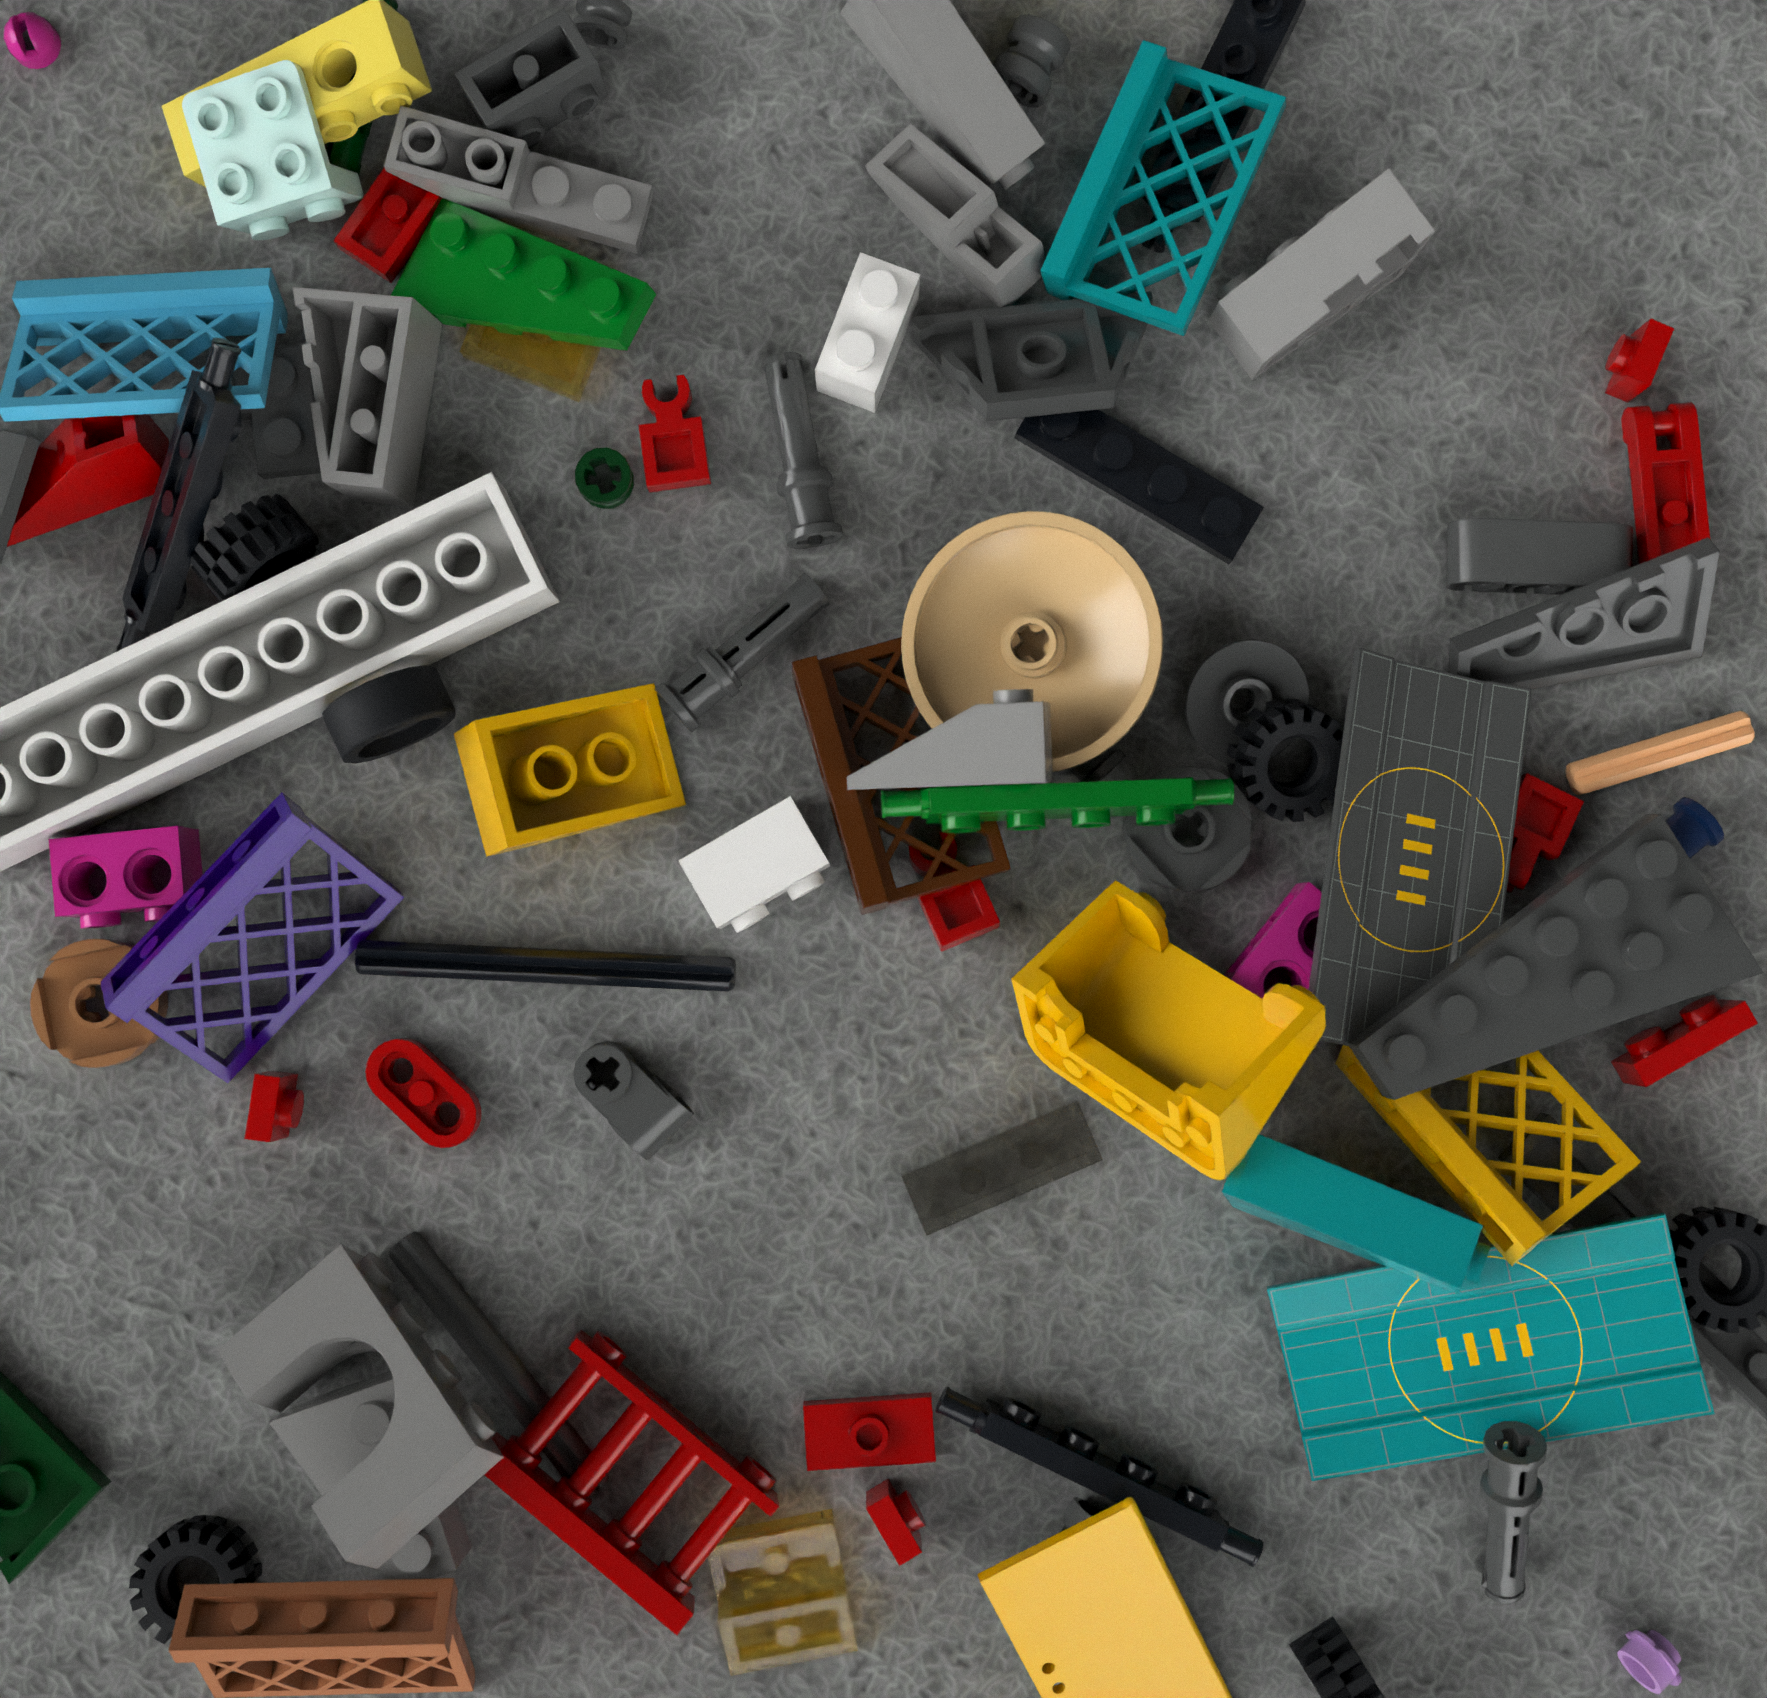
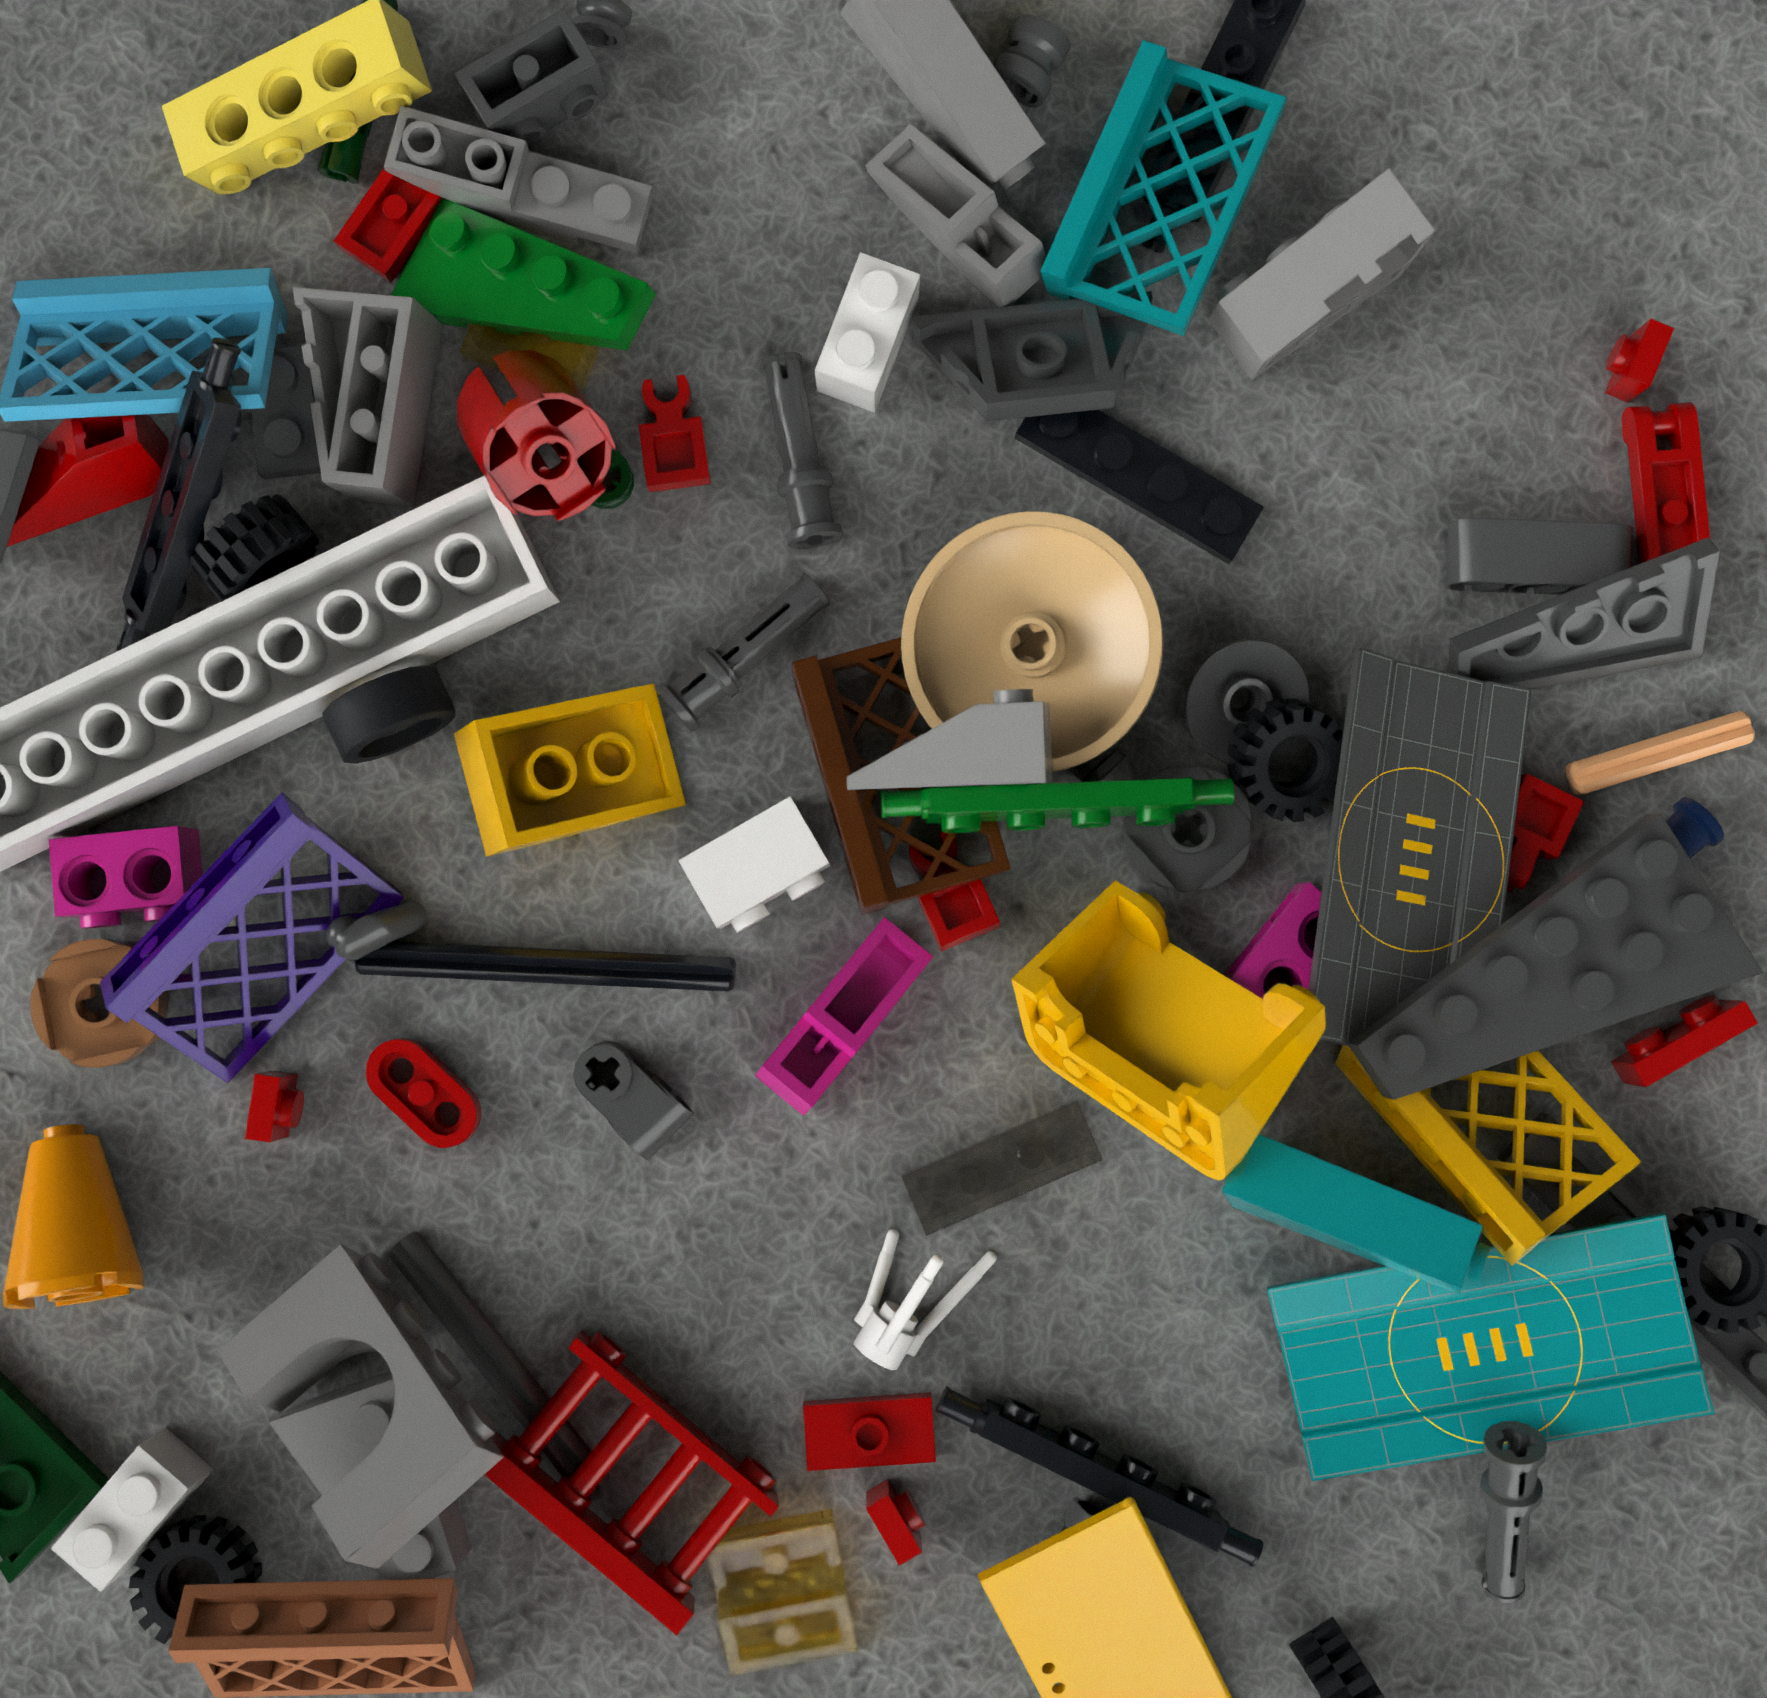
dark pink hinge [3,12,61,69] -> none
light aqua bracket [182,60,364,240] -> none
lavender plate [1617,1630,1682,1694] -> none
none -> light orange cone [3,1124,145,1309]
none -> white piece [51,1427,214,1592]
none -> dark grey arm [326,900,426,960]
none -> red cylinder [457,350,615,521]
none -> dark pink slope [755,917,933,1116]
none -> white plant [854,1229,997,1370]

